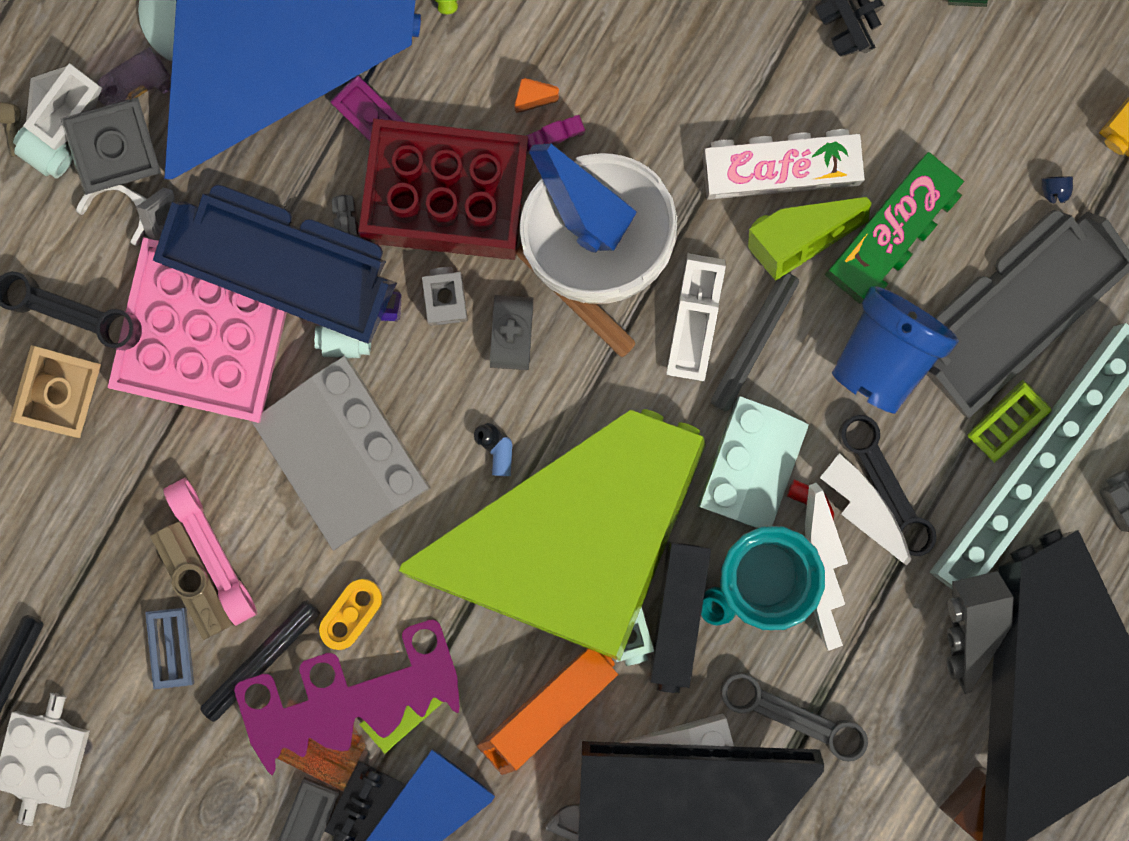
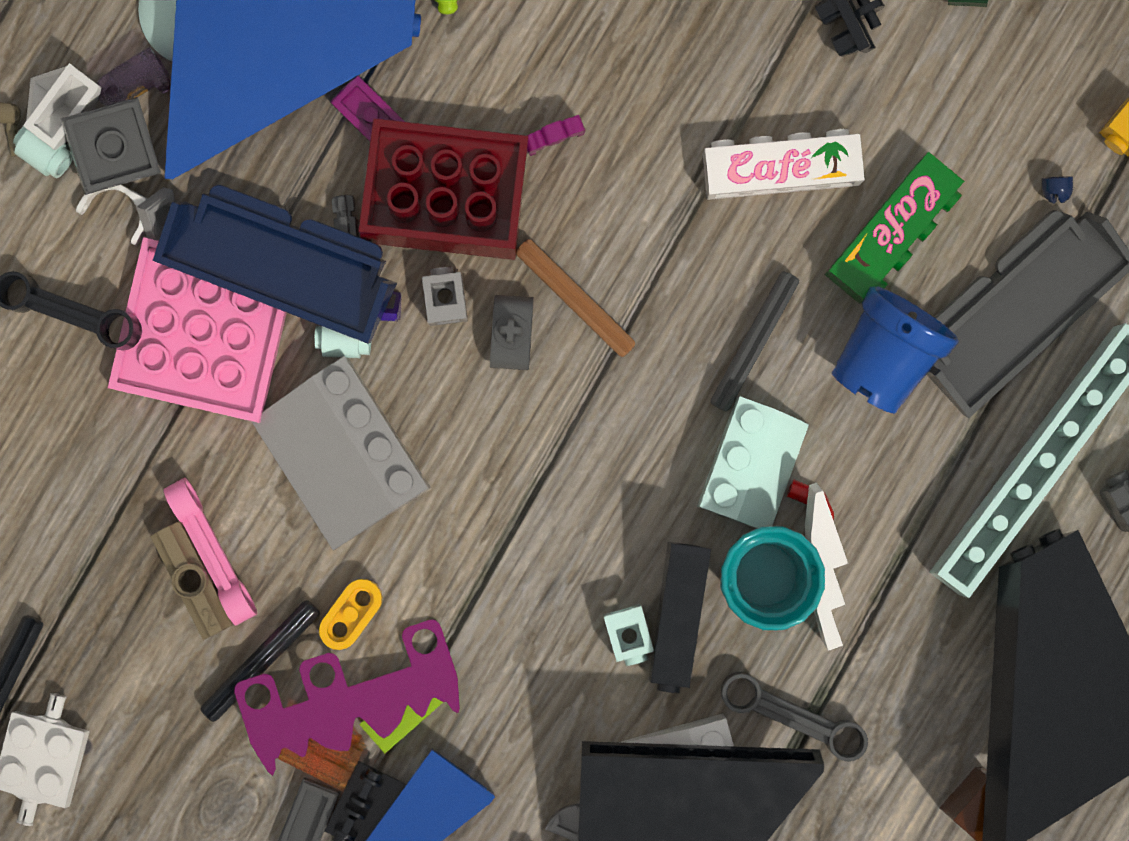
tan slope [9,345,101,438] -> none
sand blue tile [145,607,194,689] -> none
lime slope [399,409,706,661] -> none
arm [474,423,513,476] -> none
orange slope [477,648,619,775] -> none
orange slope [515,78,559,113] -> none
white piece [520,153,677,304] -> none
blue slope [529,143,637,253] -> none
white slope [666,253,726,381] -> none
teal plate [701,587,736,626] -> none
lime slope [748,197,871,281] -> none
white slope [820,453,912,565] -> none
black piece [838,415,937,556] -> none
dark grey slope [947,571,1013,694] -> none
lime slope [967,379,1052,463] -> none

